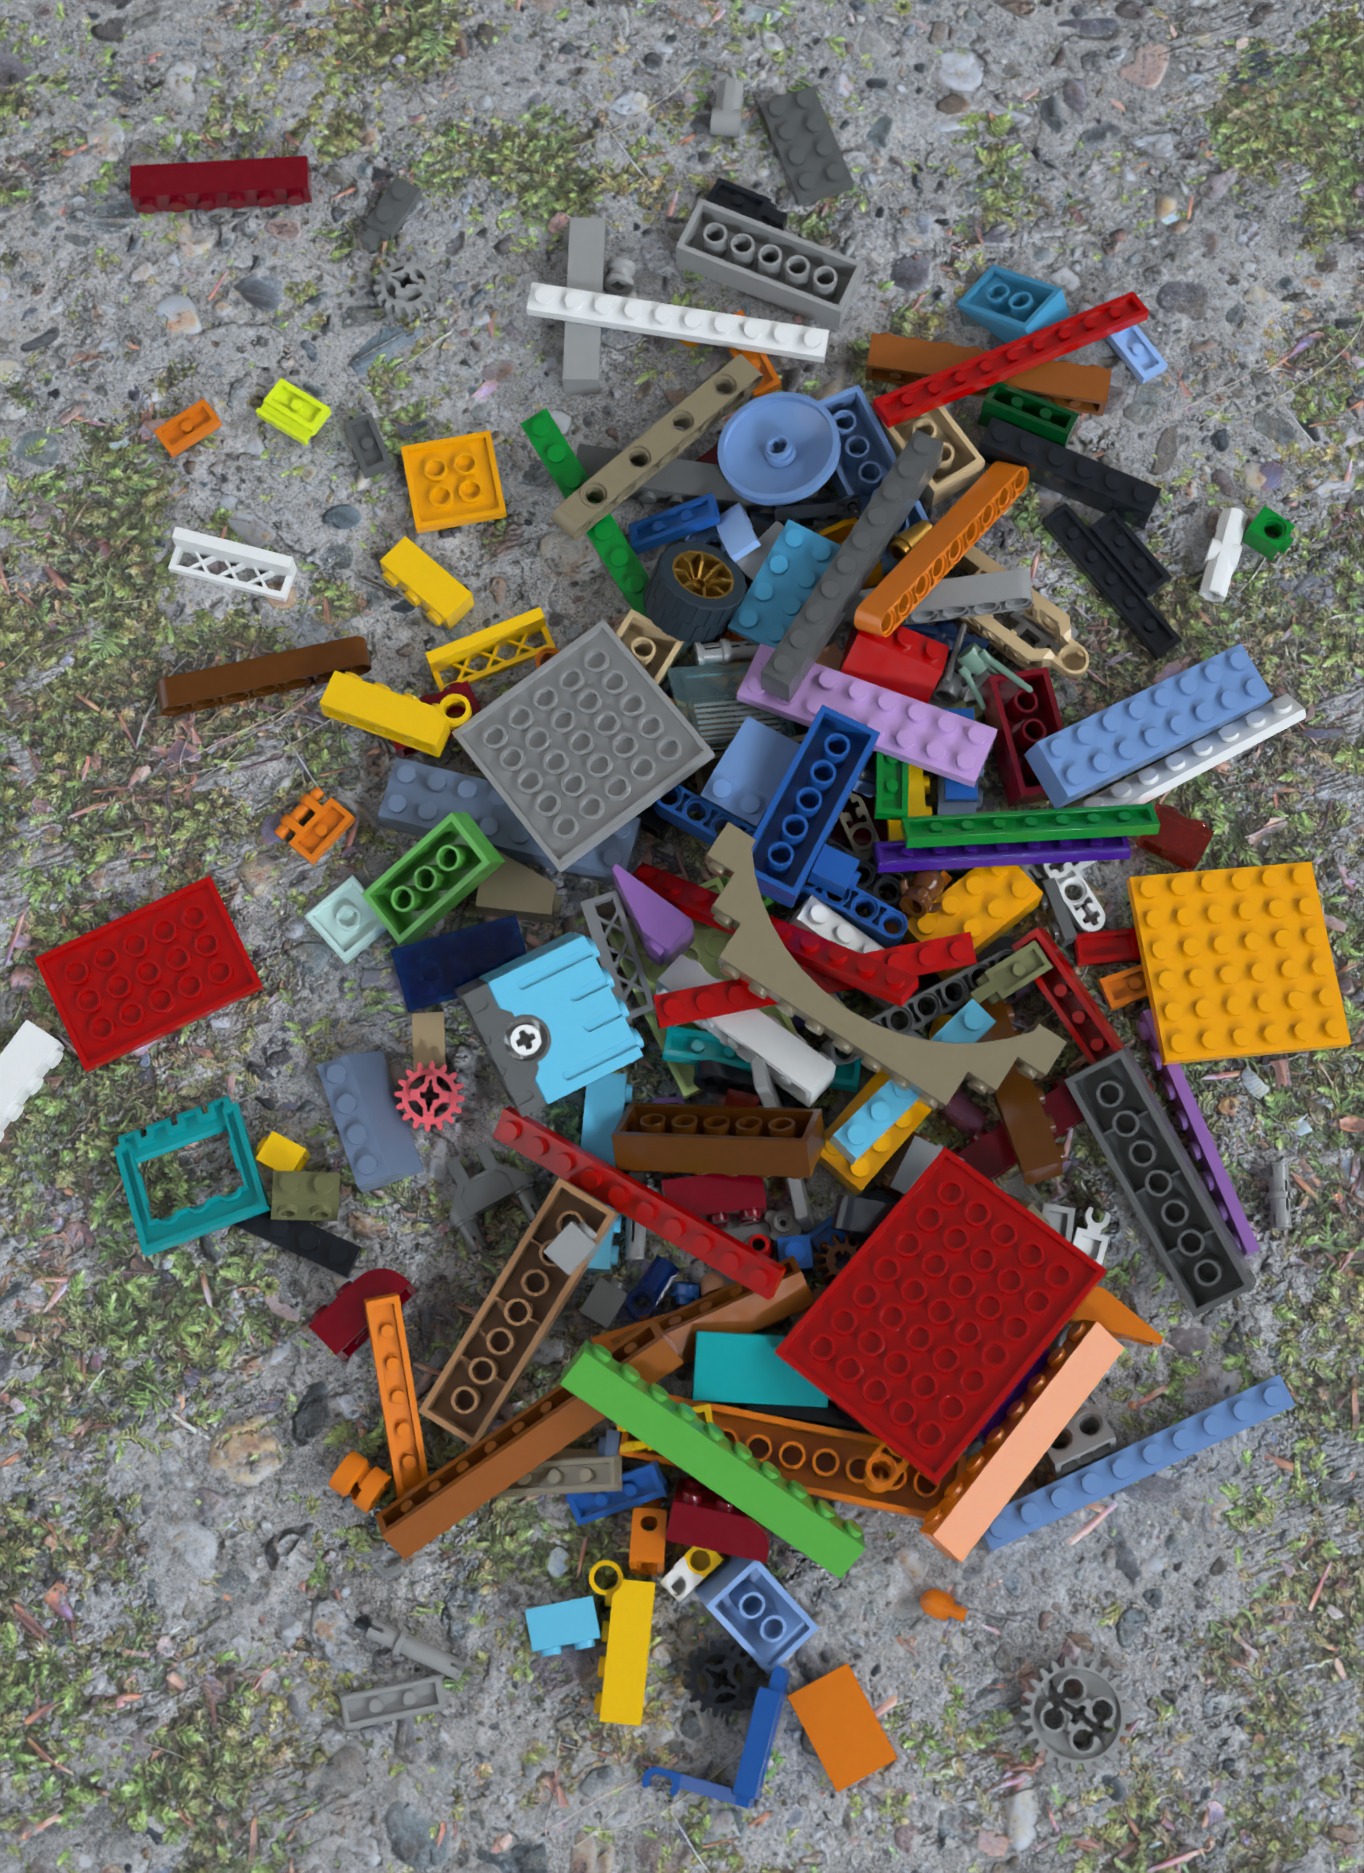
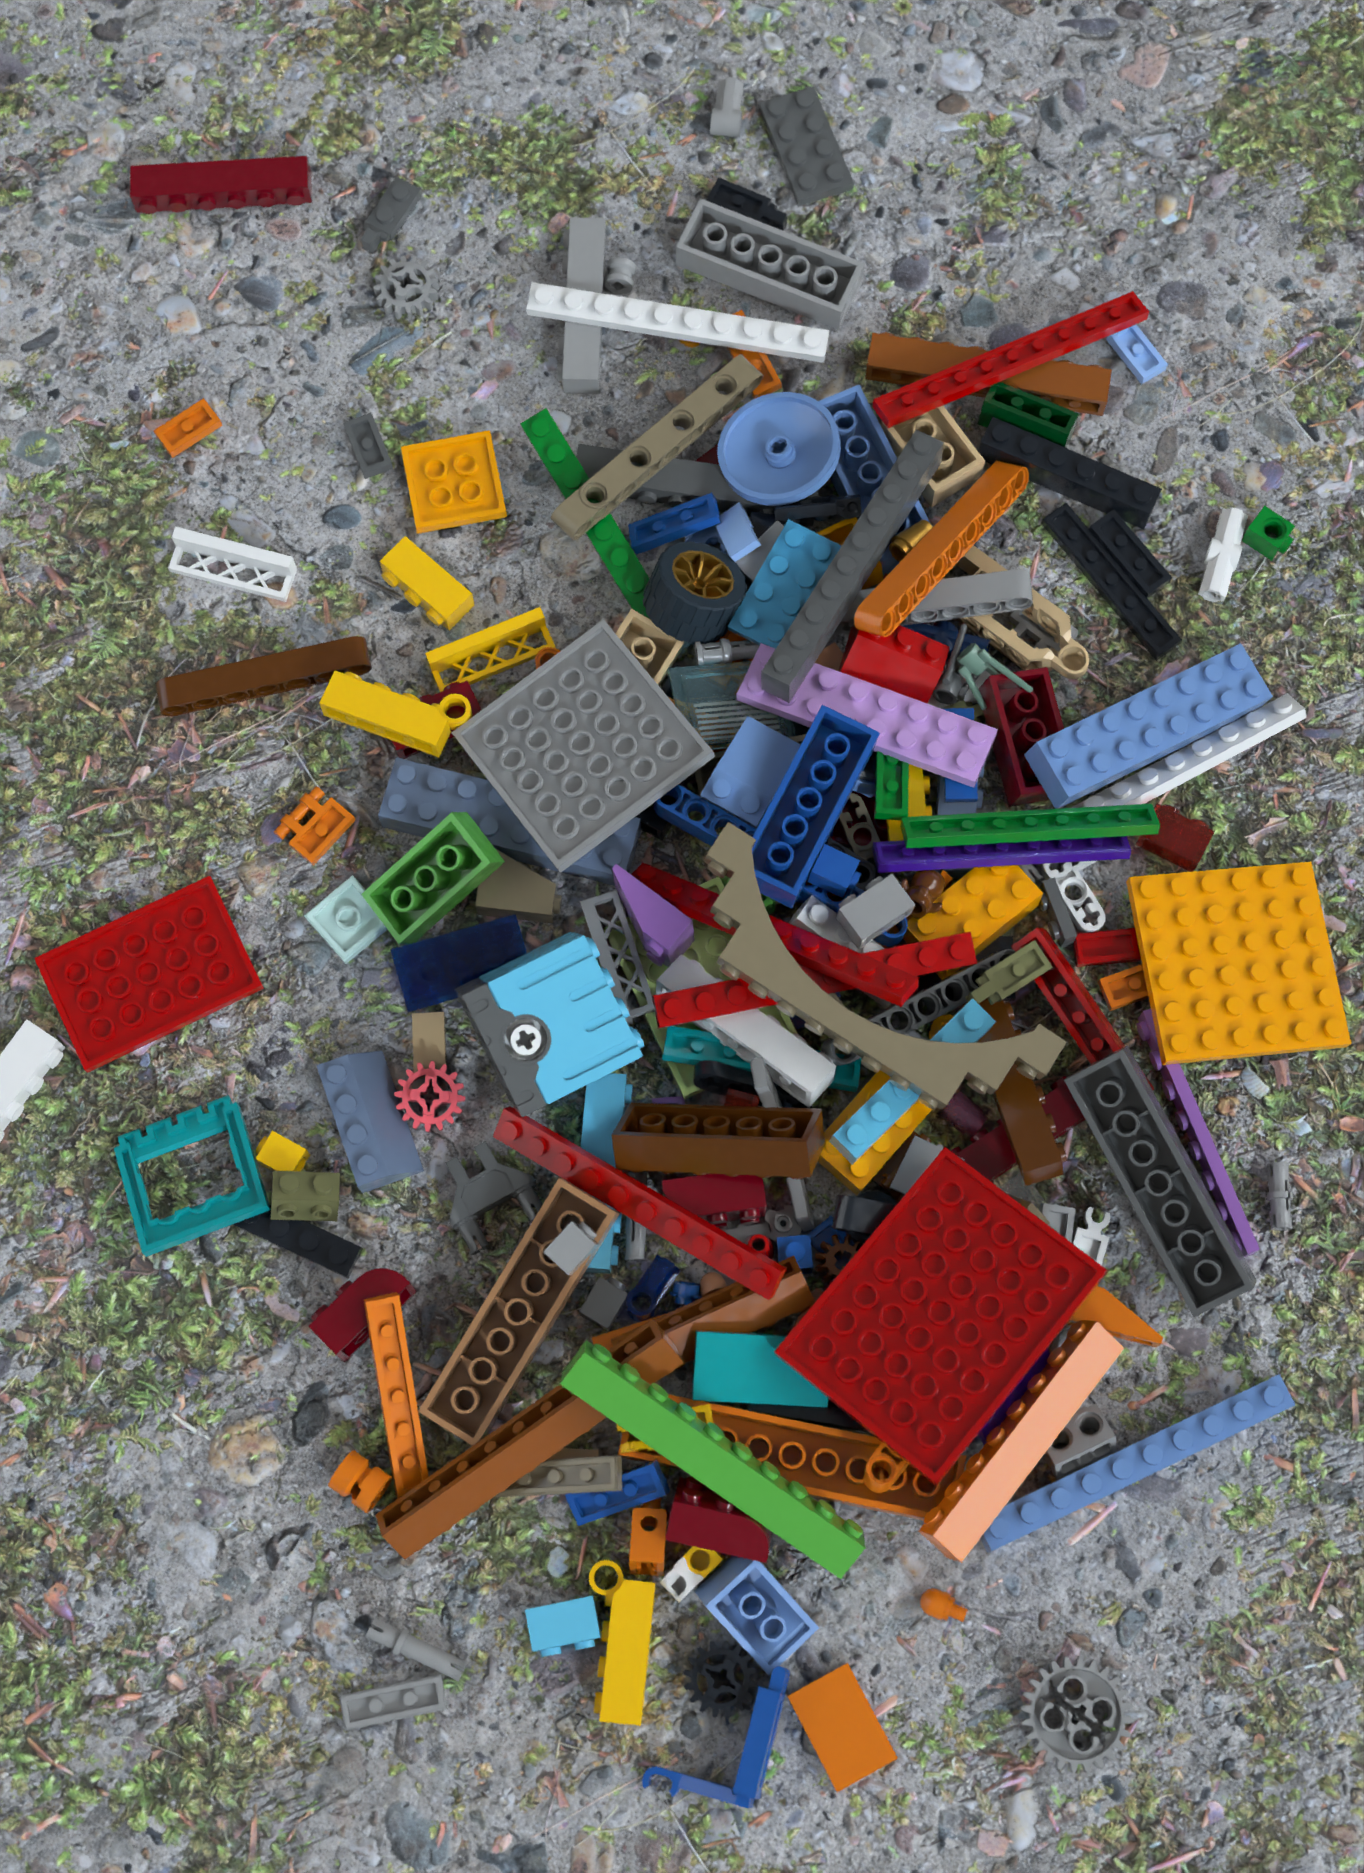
neon yellow plate [255,378,331,446] -> none
light blue plate [598,1430,621,1457] -> none
dark azure slope [956,265,1069,344] -> none
none -> light grey brick [836,874,915,949]

